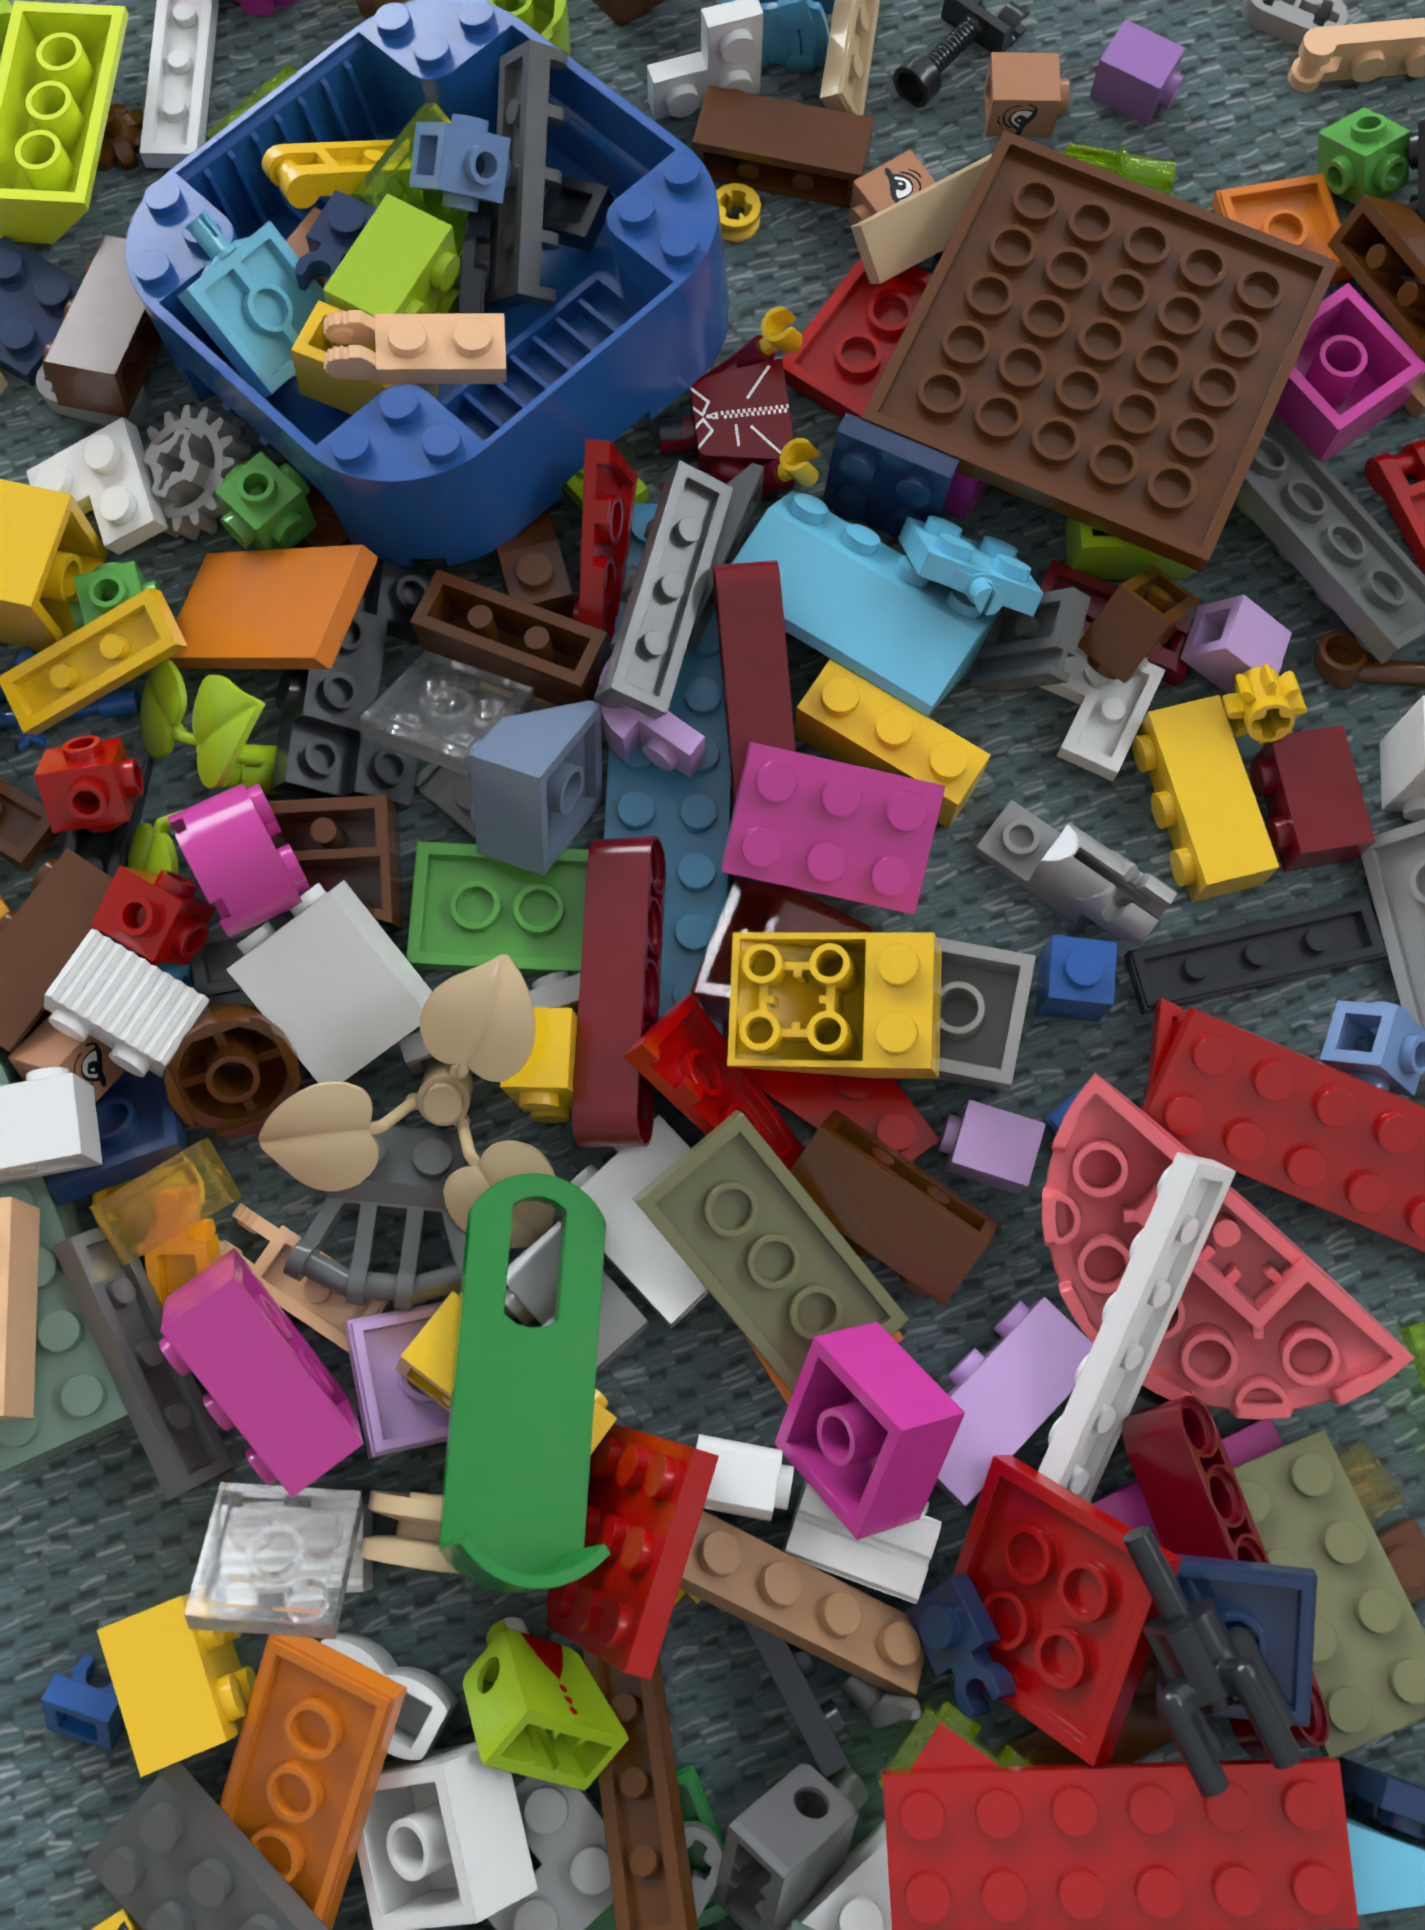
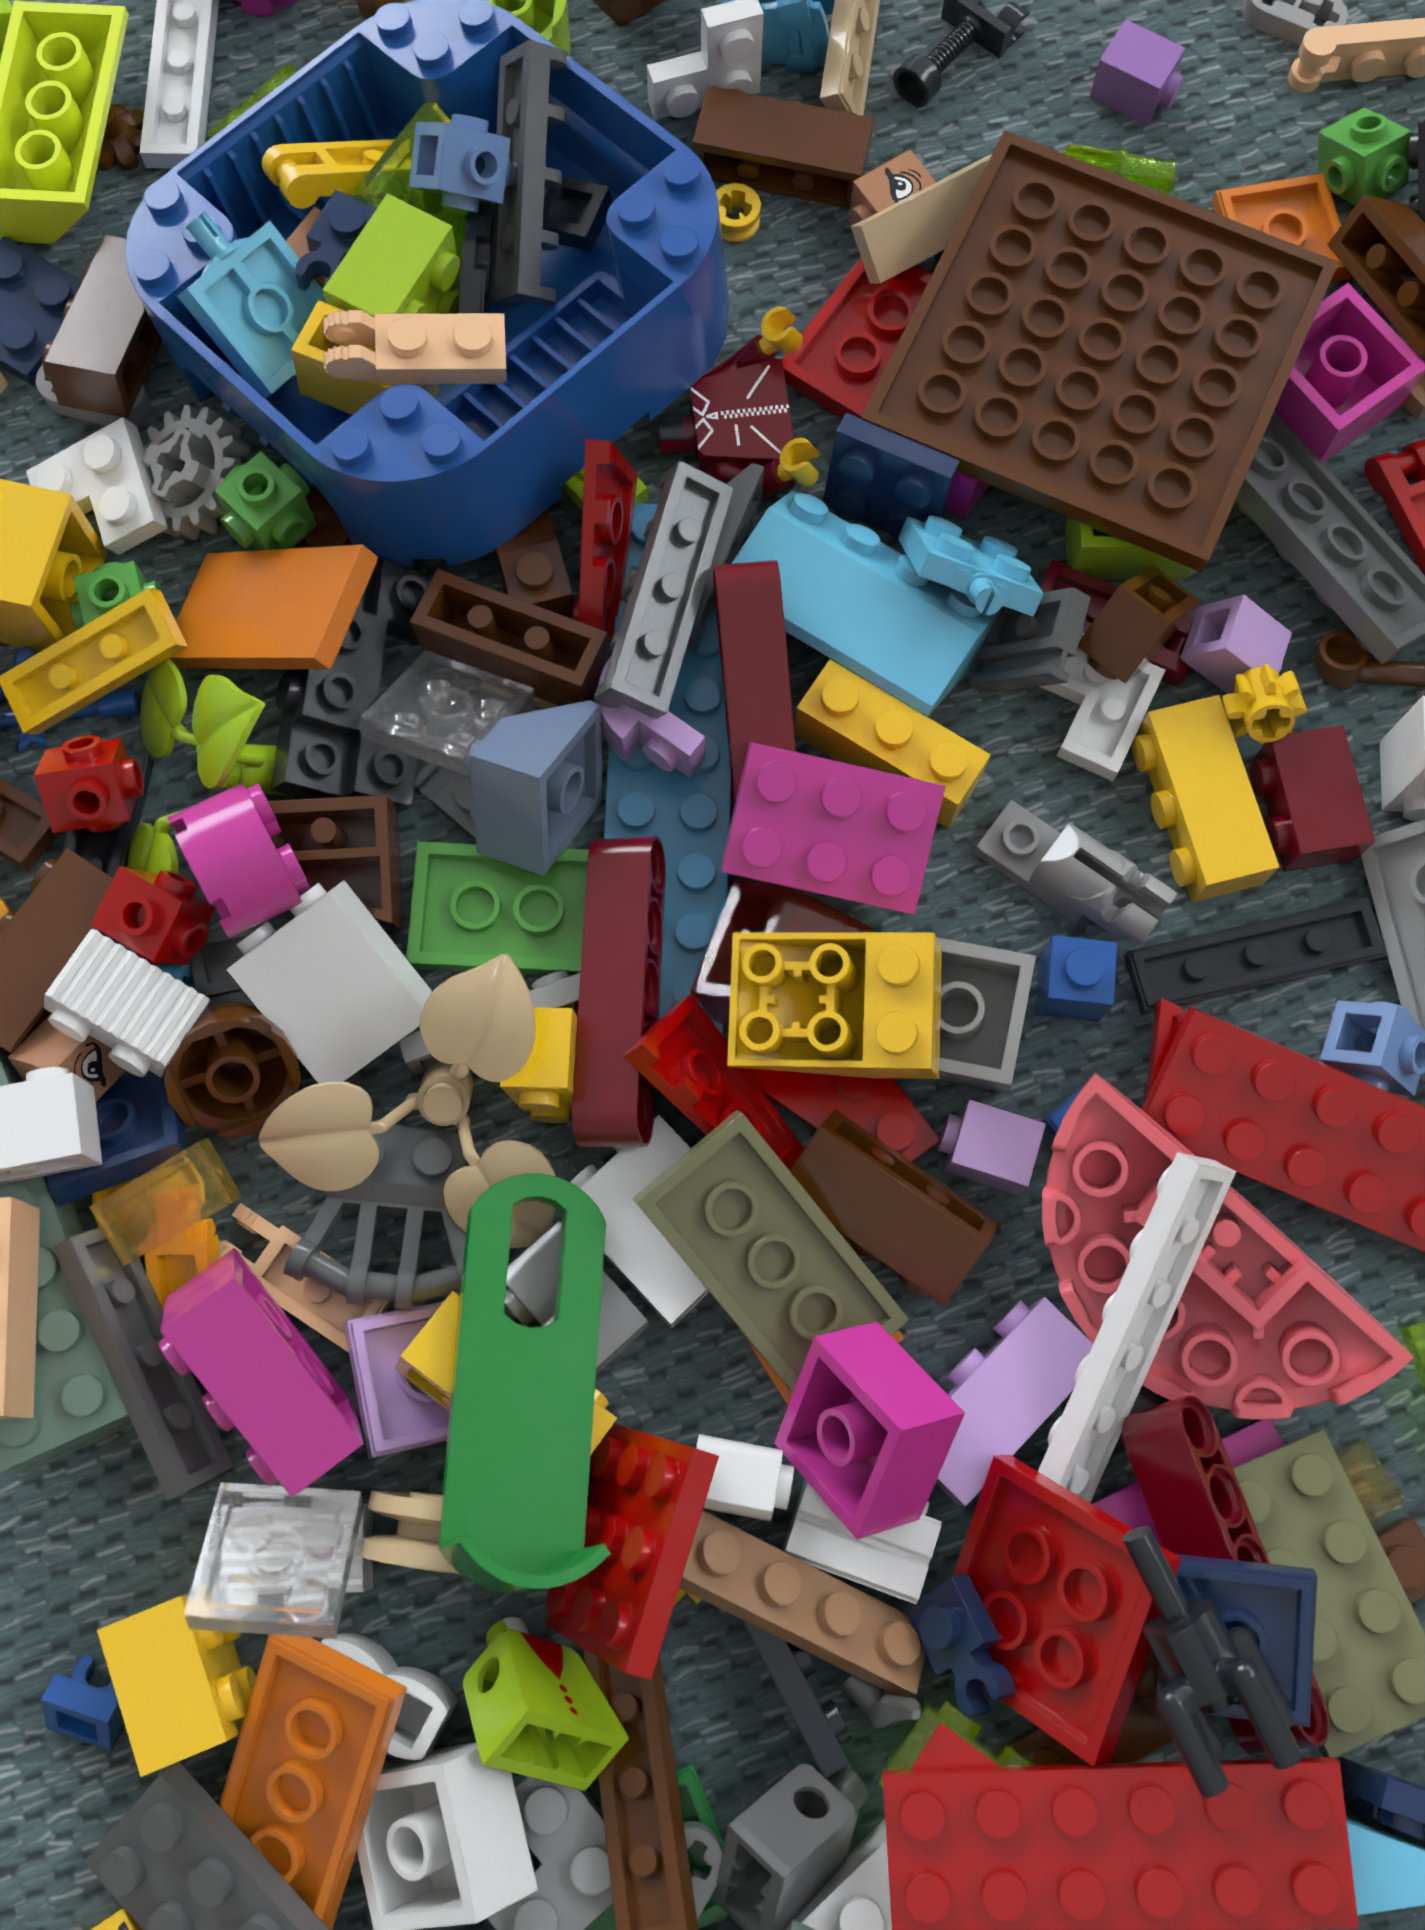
nougat brick [984,52,1070,137] -> none

